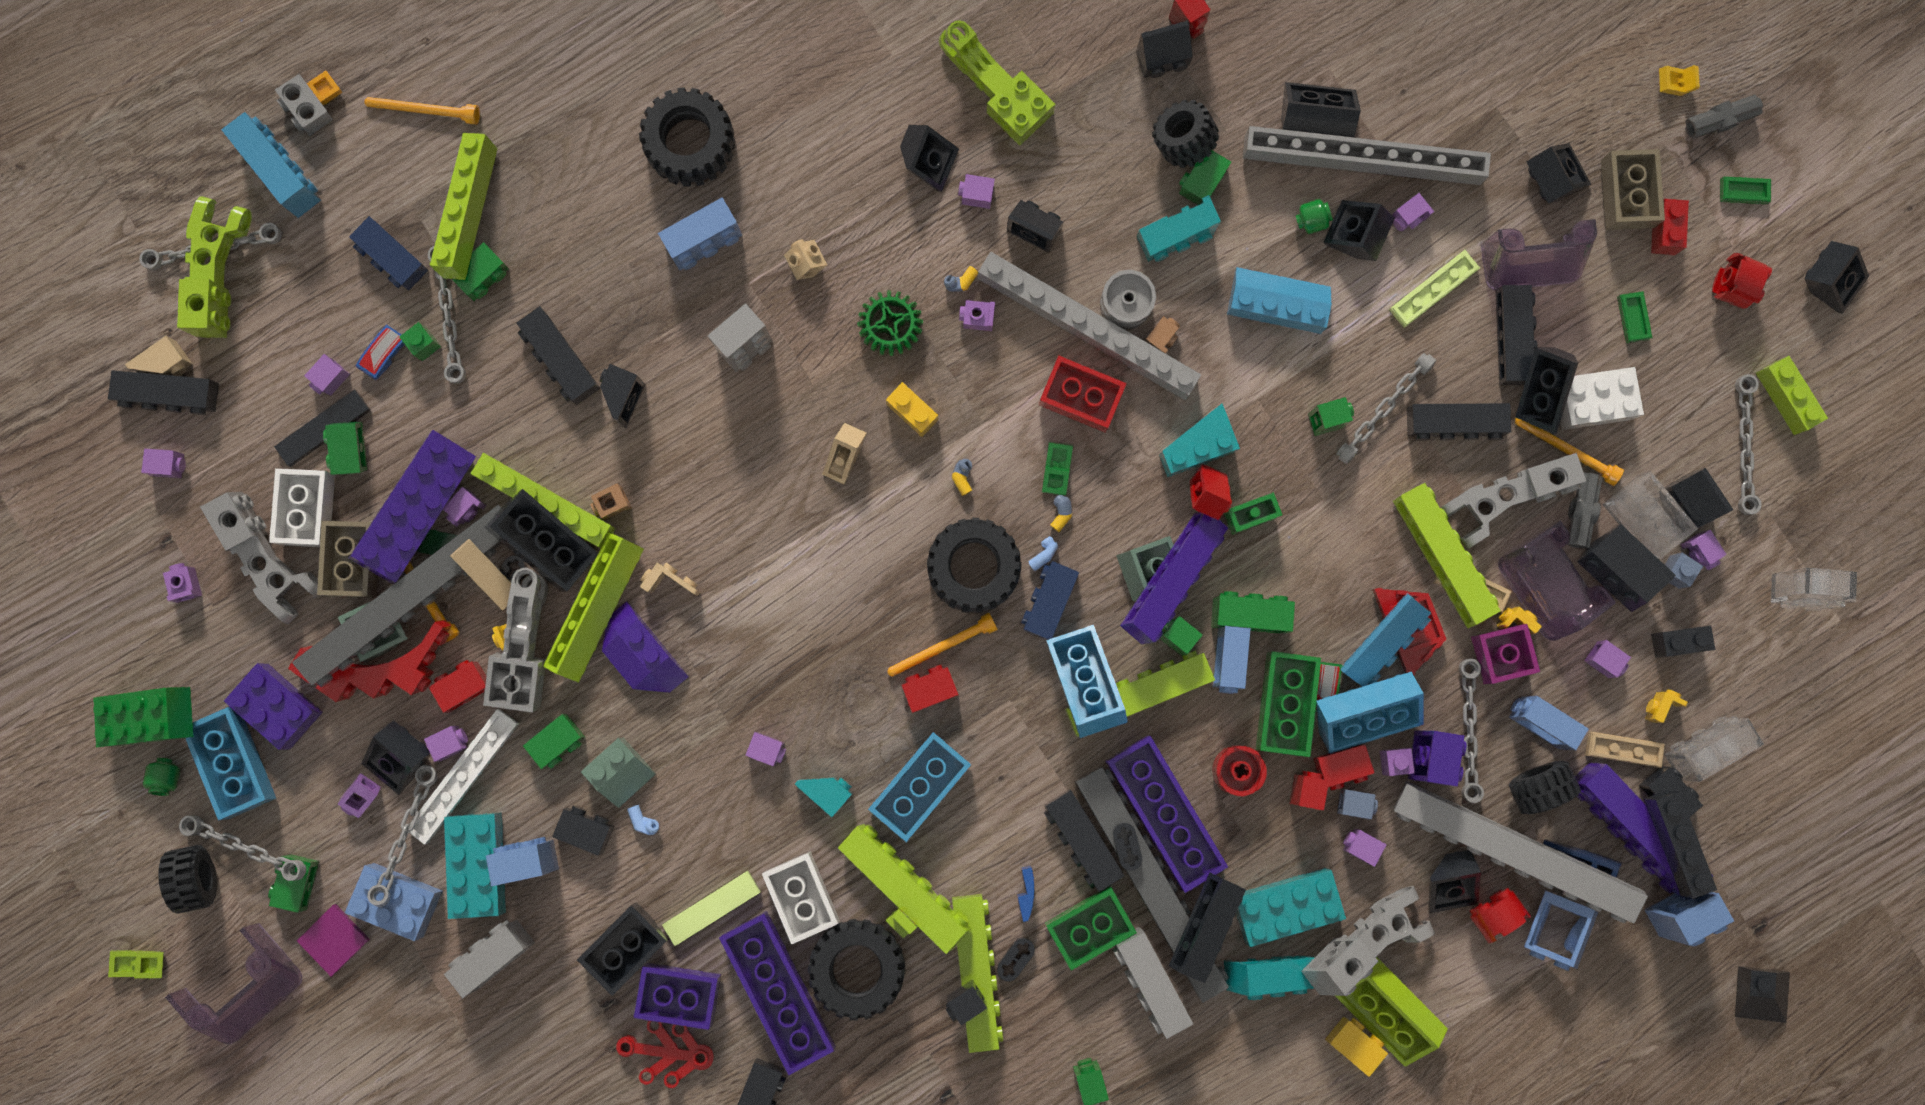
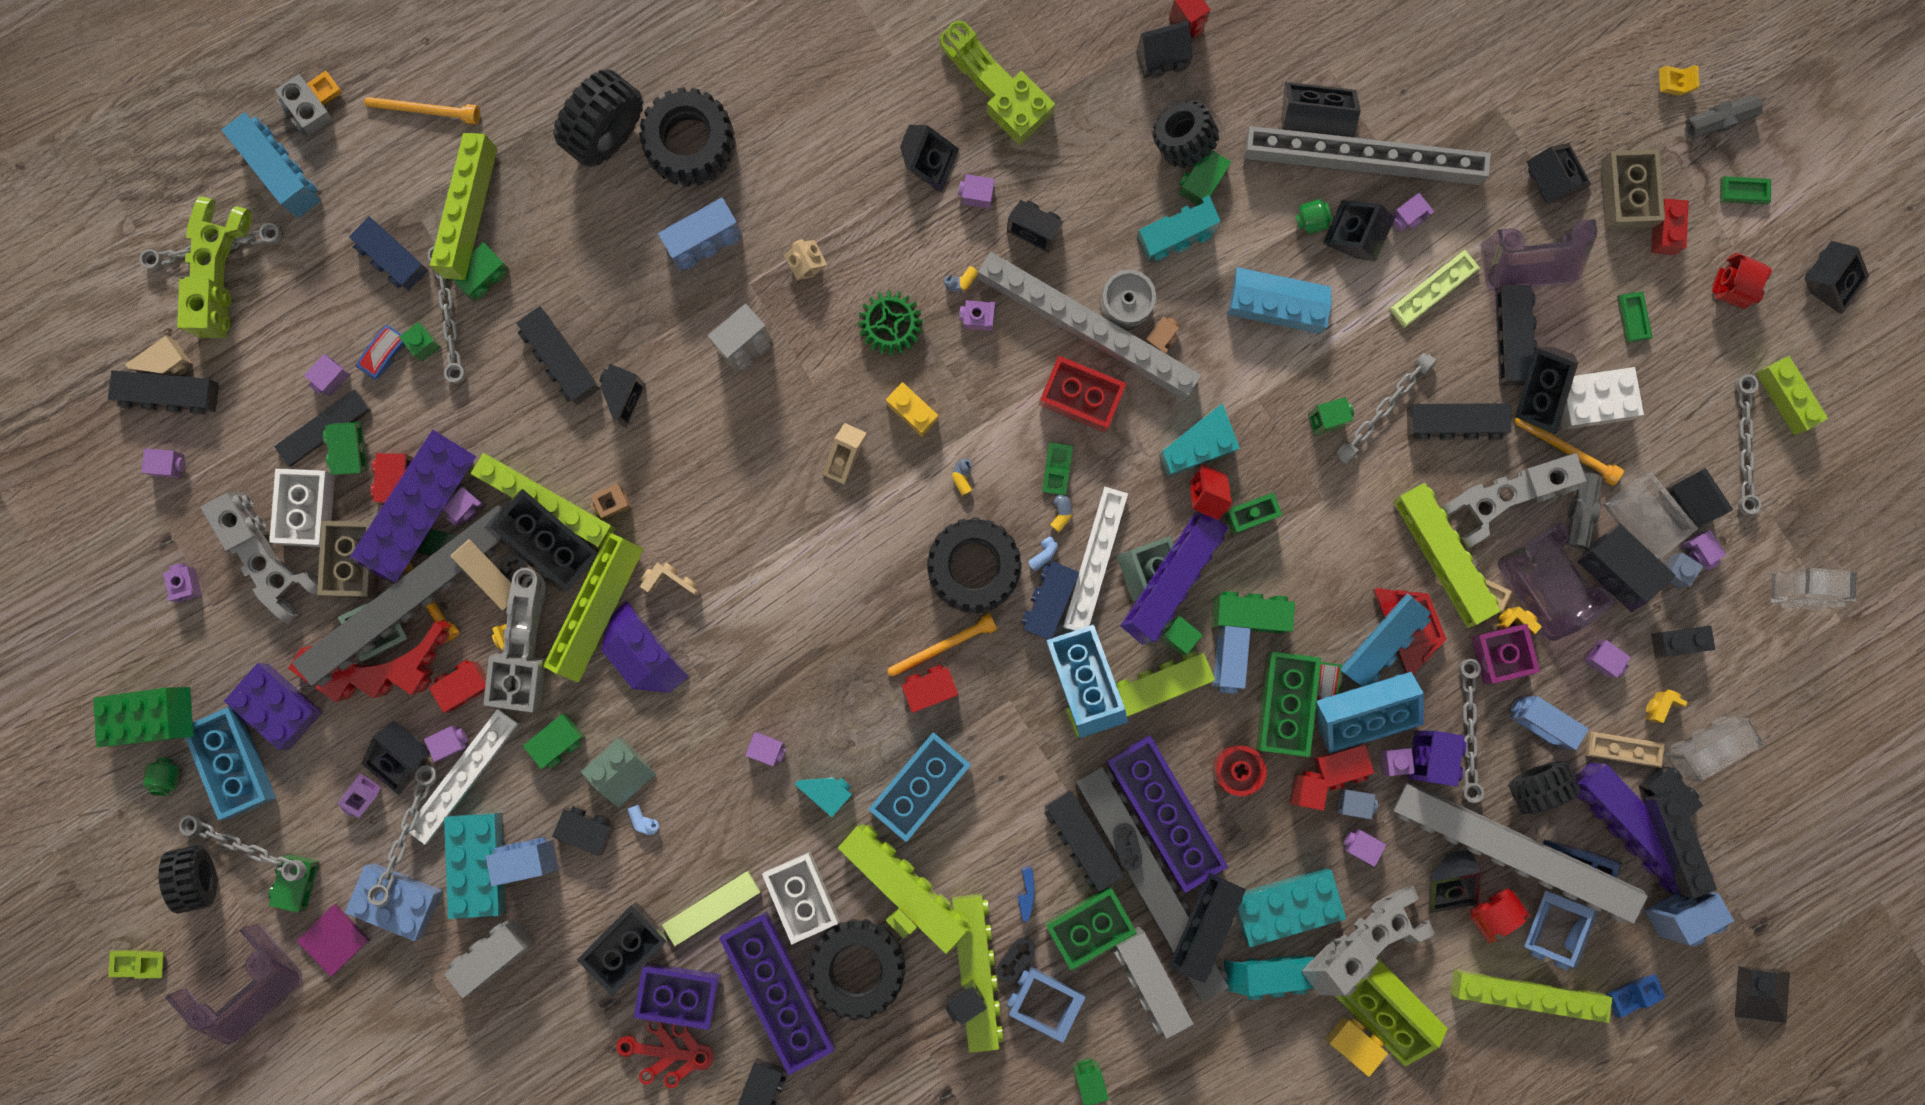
none -> red brick [370,453,413,505]
none -> black tyre [553,70,644,167]
none -> medium blue window [1006,966,1086,1043]
none -> white plate [1063,487,1128,631]
none -> lime brick [1451,970,1612,1023]
none -> blue slope [1606,974,1666,1018]

